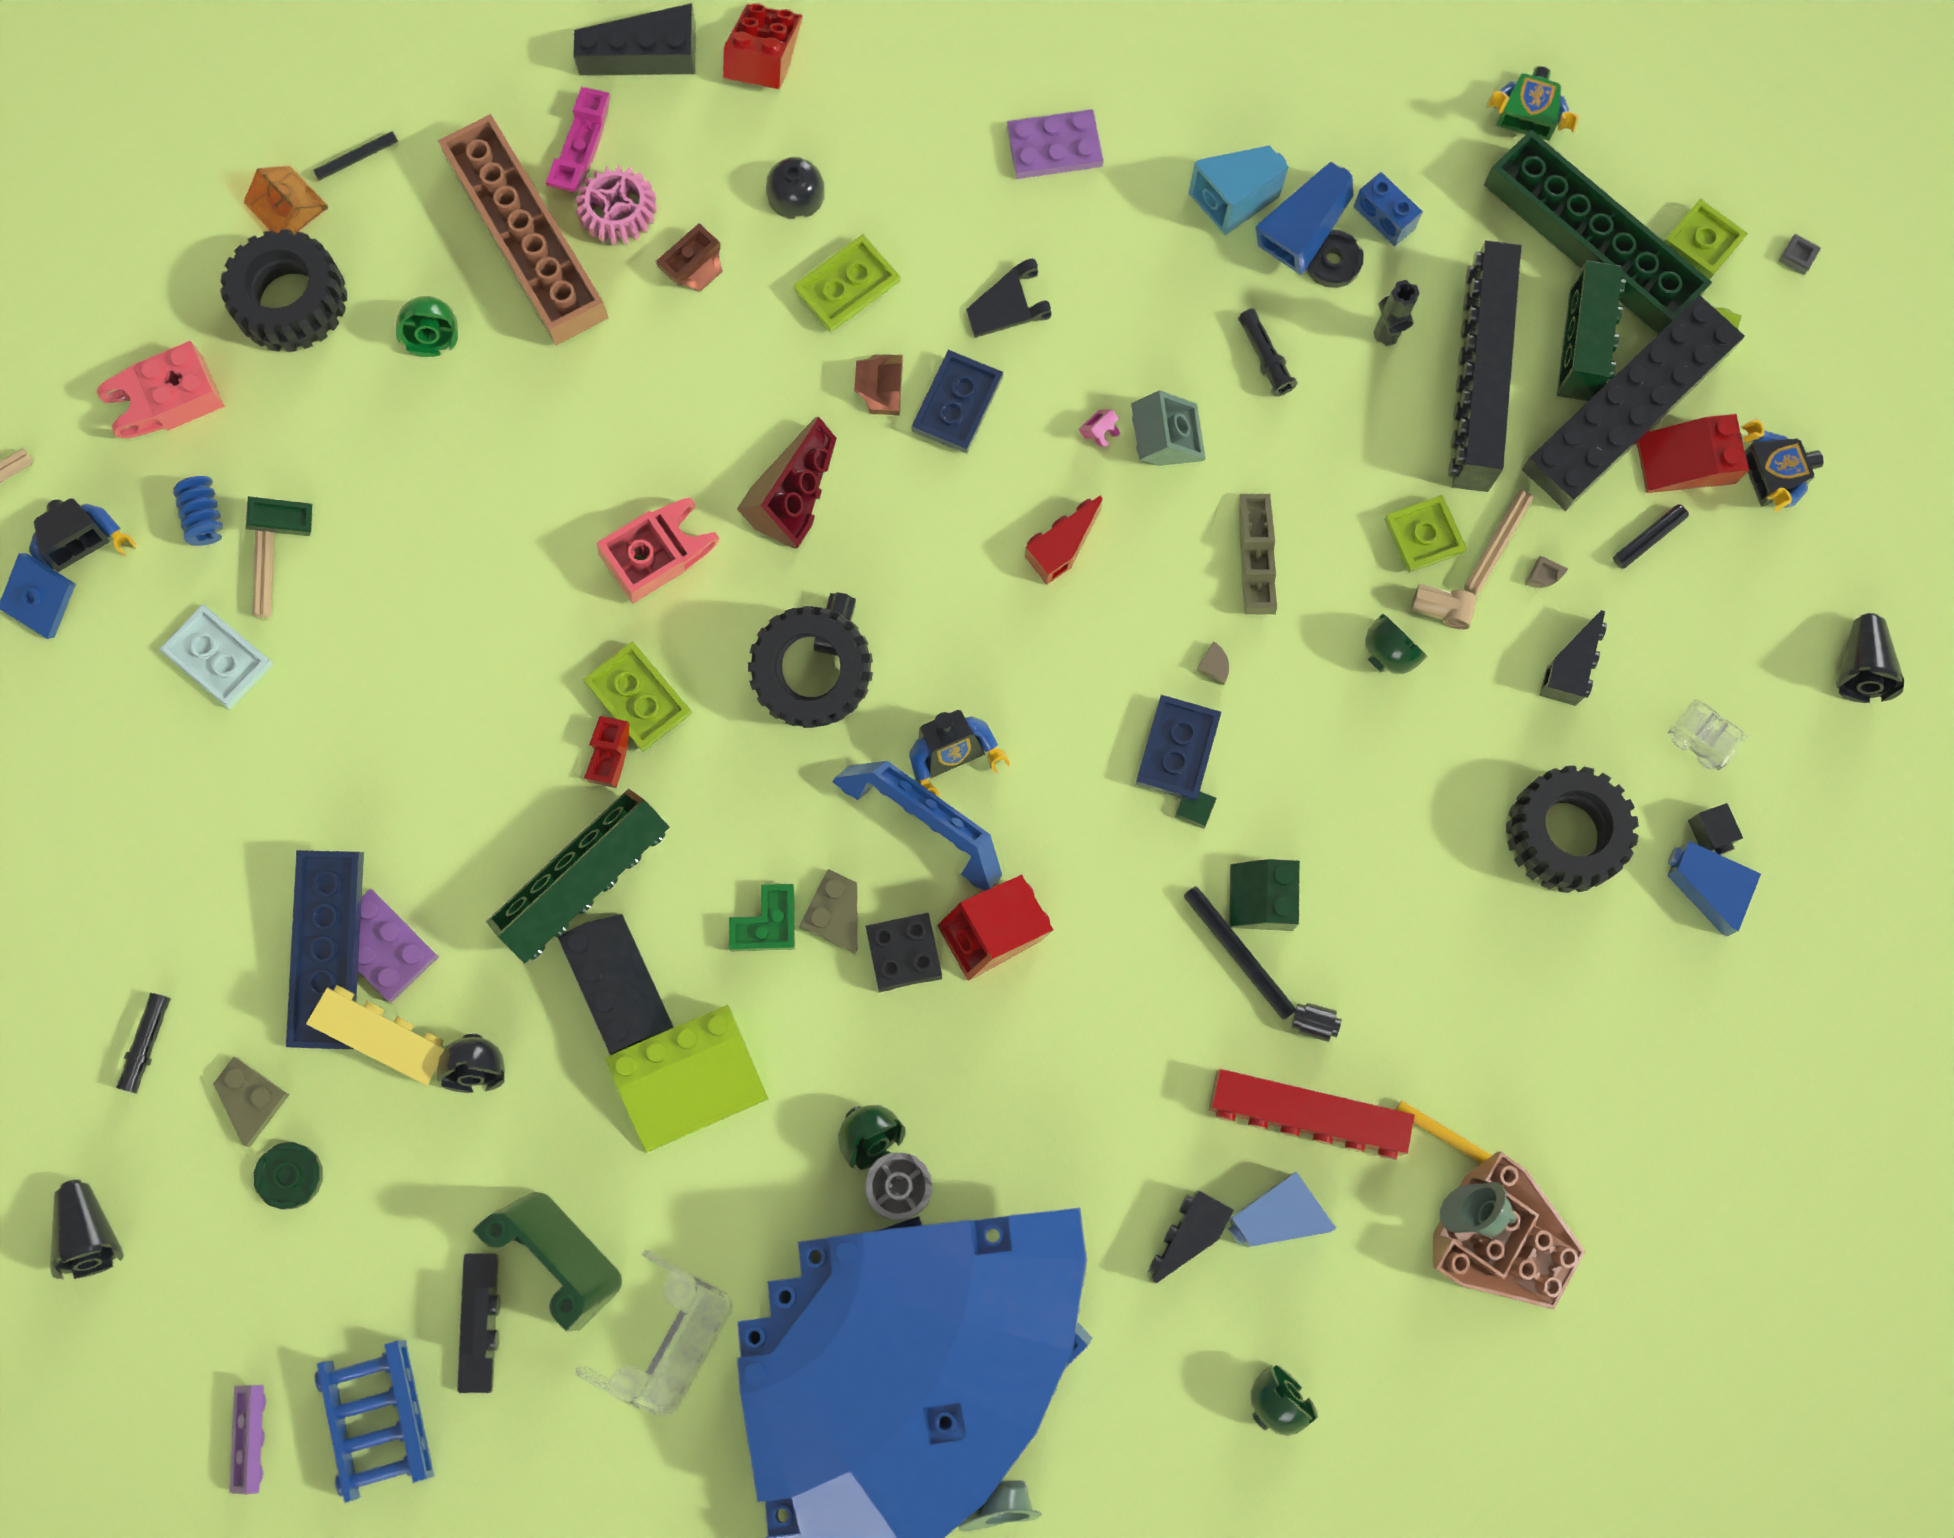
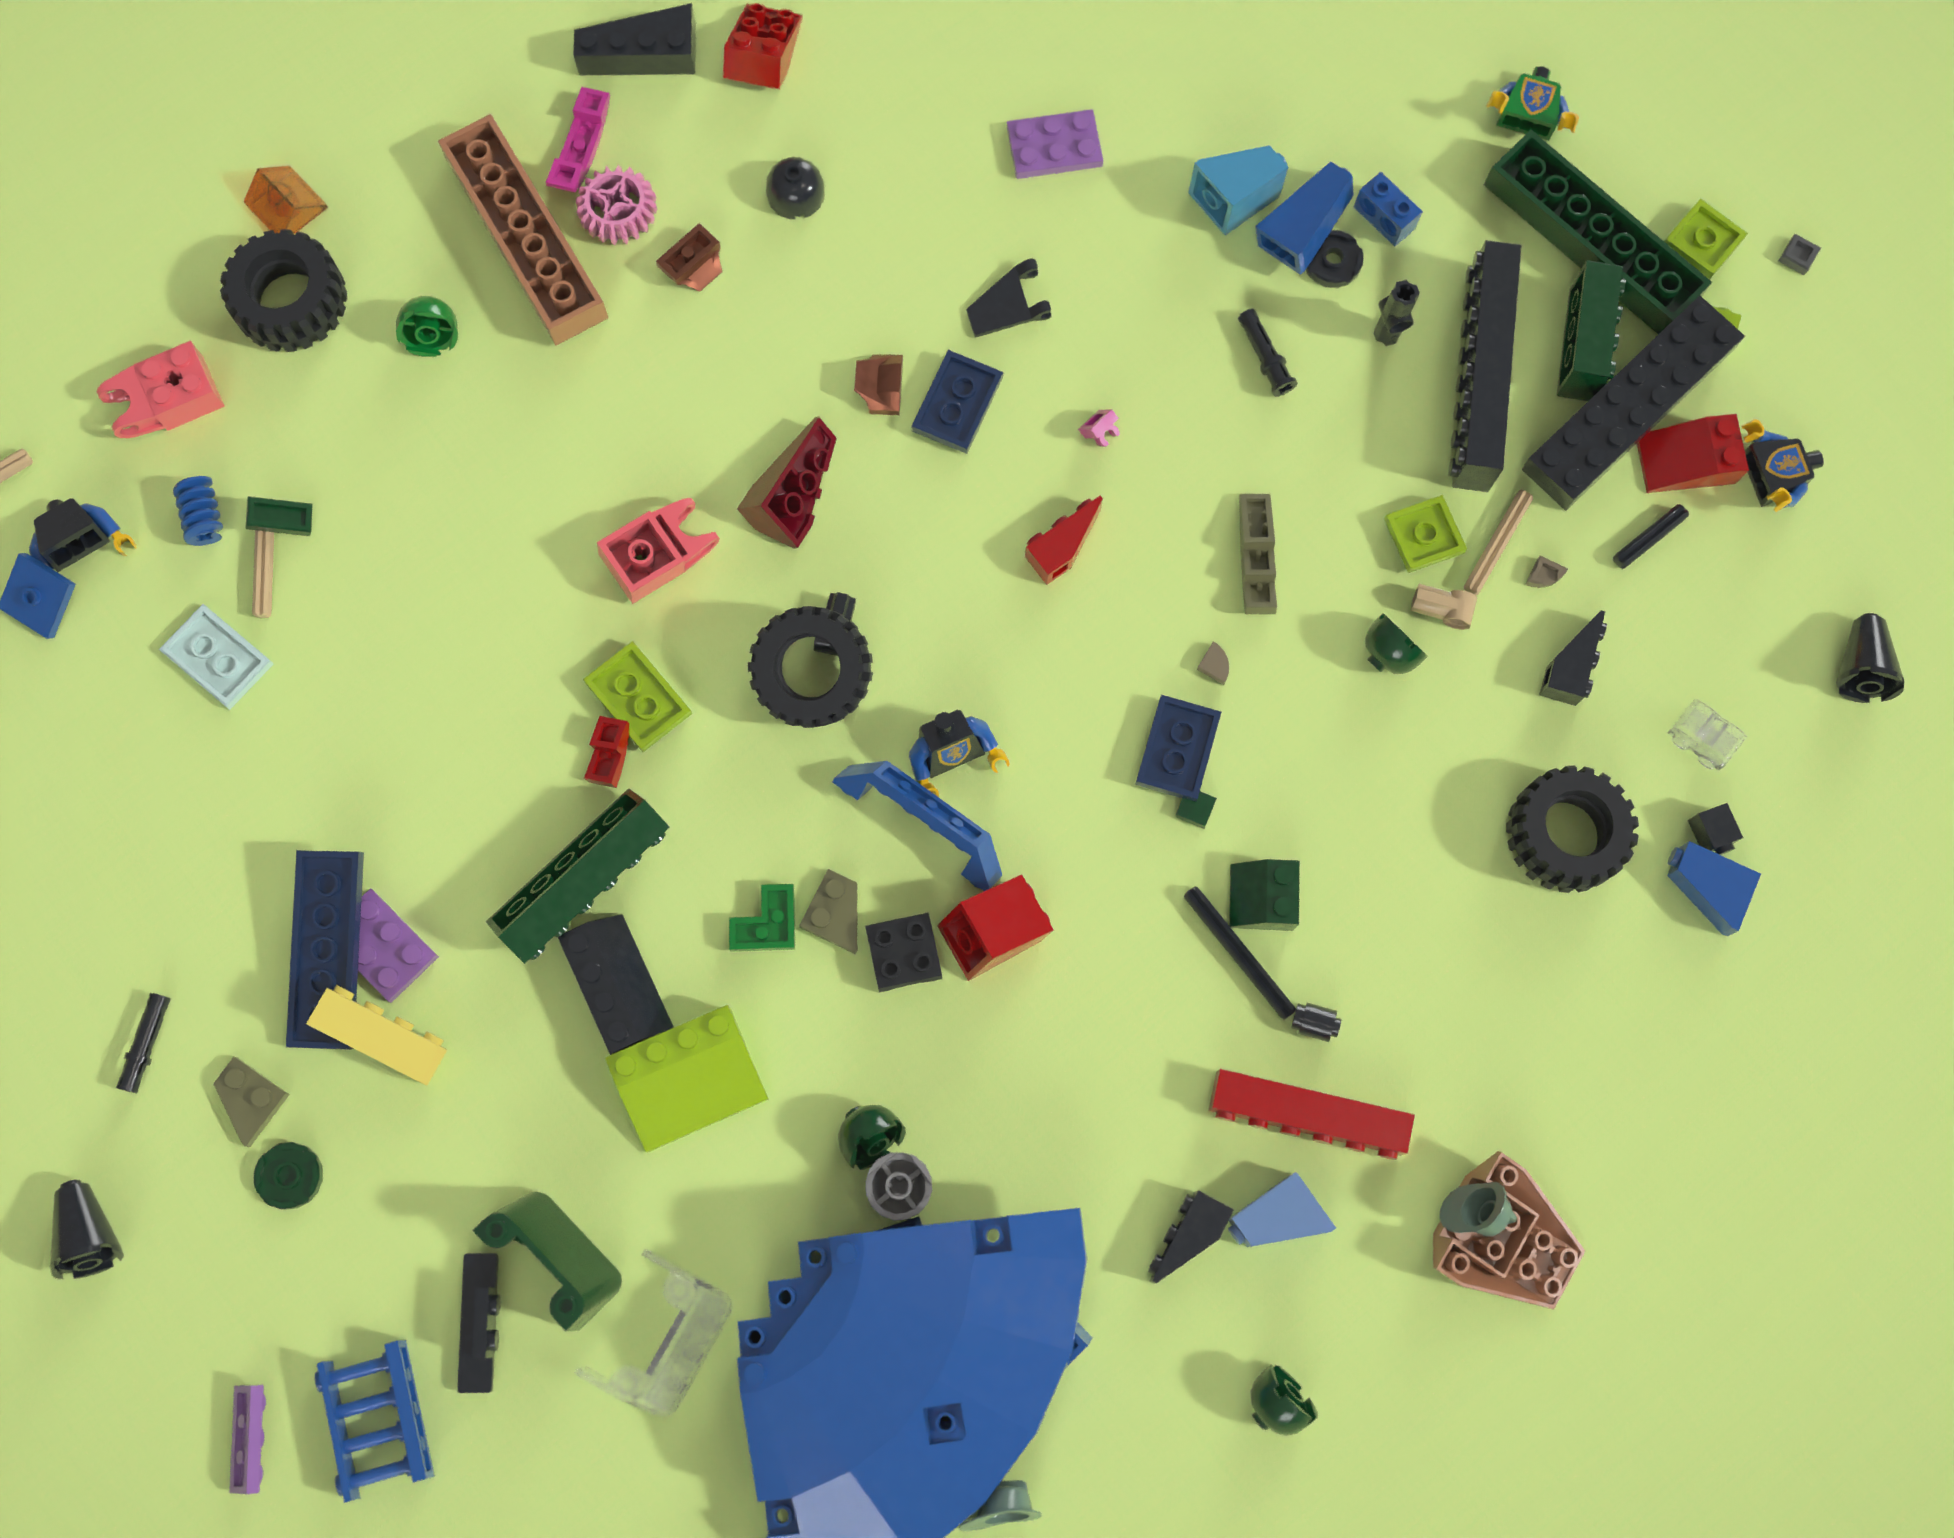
black bar [313,131,398,181] -> none
black cylinder [437,1034,505,1093] -> none
lime plate [793,234,901,333] -> none
sand green slope [1131,390,1205,466] -> none
yellow bar [1395,1100,1492,1164] -> none

